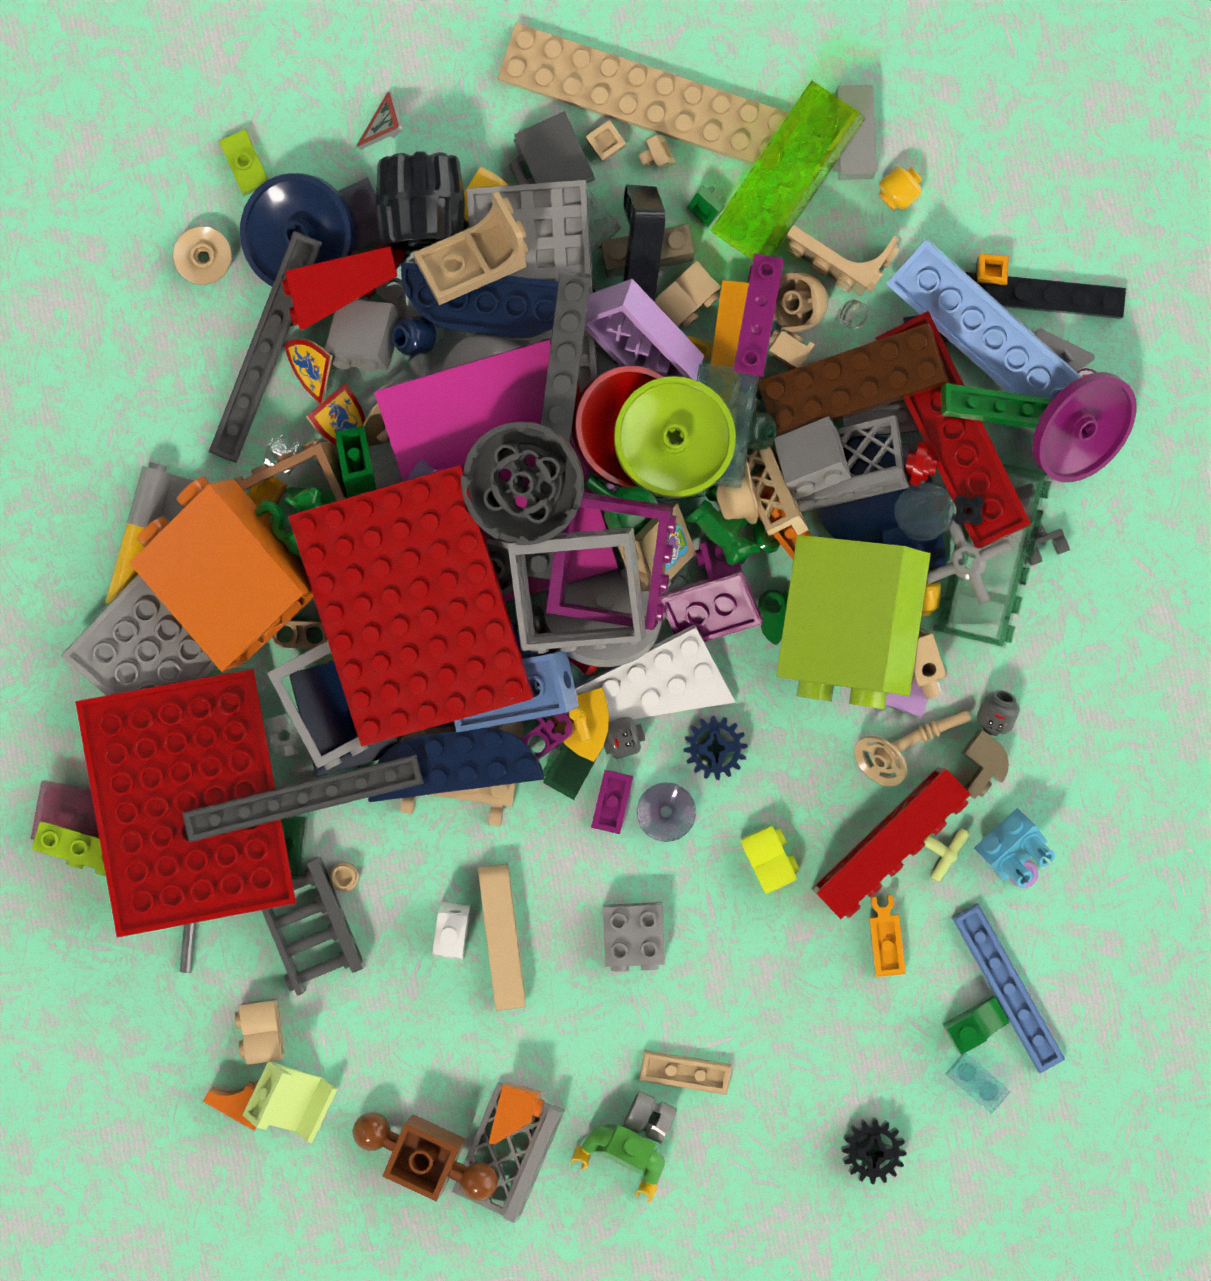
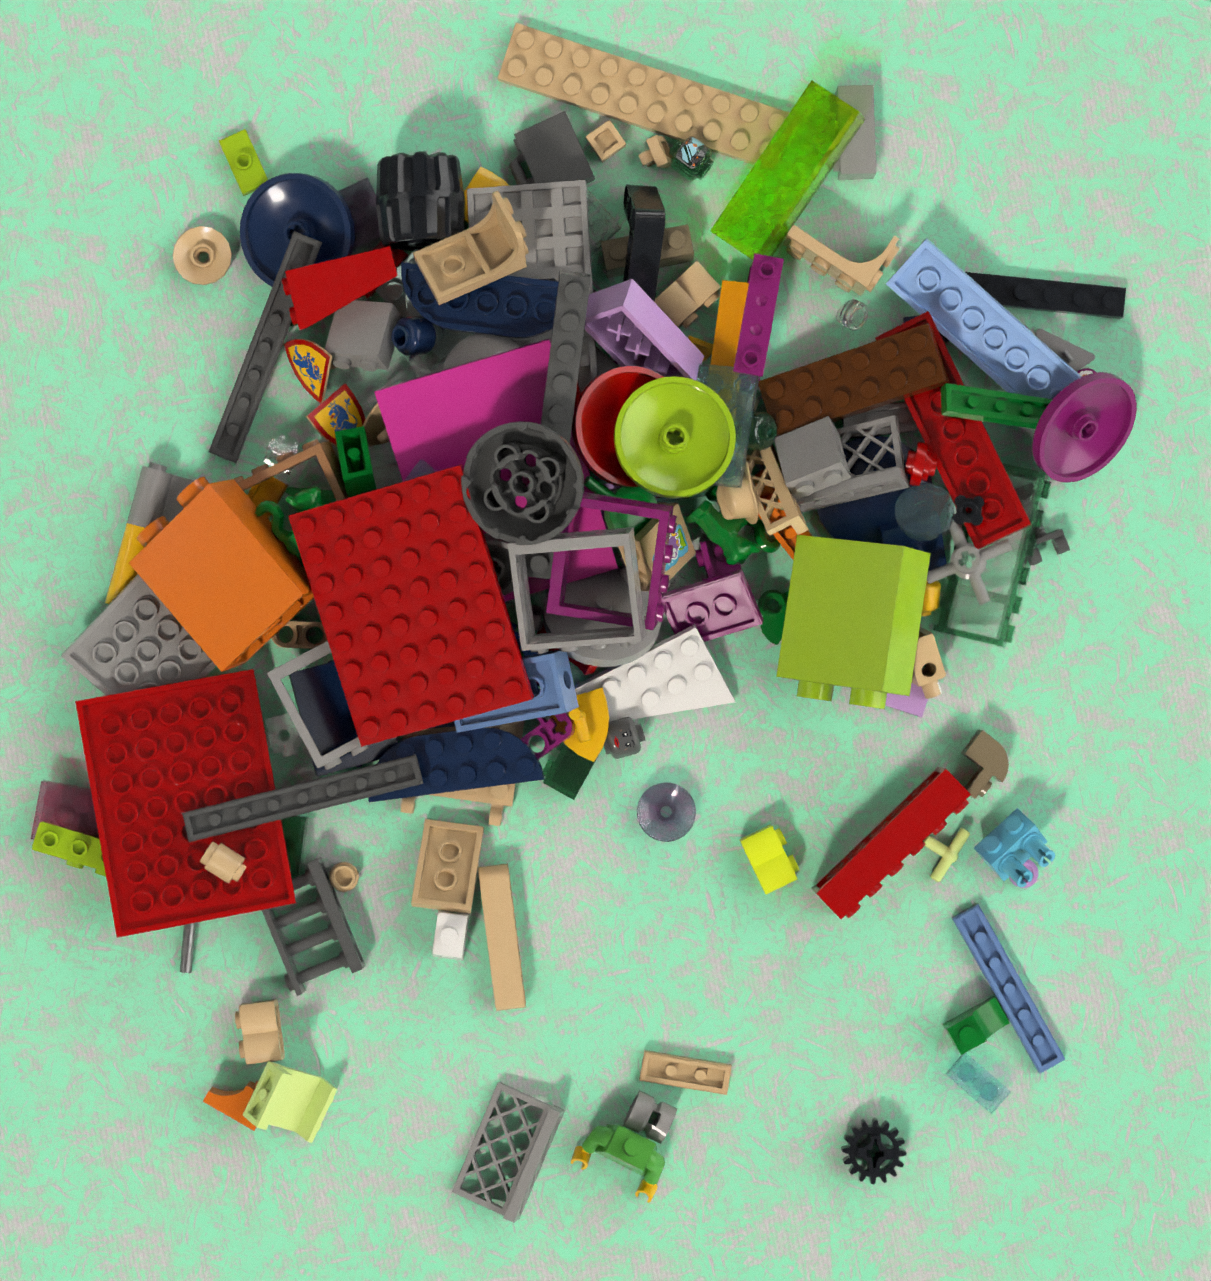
dark orange brick [352,1112,498,1201] -> none
piece [357,91,403,149] -> none
orange slope [489,1082,544,1145] -> none
magenta plate [591,770,633,834] -> none
light grey brick [603,902,665,972] -> none
dark blue gear [683,716,748,780] -> none
green tile [686,186,726,227] -> none
tan brick [767,329,815,370] -> none
tan cylinder [773,272,828,332] -> none
tan dish [854,709,971,787] -> none
light orange plate [869,894,906,977] -> none
yellow head [878,167,922,211] -> none
light orange slope [976,253,1009,285] -> none
dark grey head [977,690,1020,736] -> none
none -> tan brick [200,842,247,884]
none -> tan plate [411,819,484,914]
none -> clear green head [669,137,714,181]

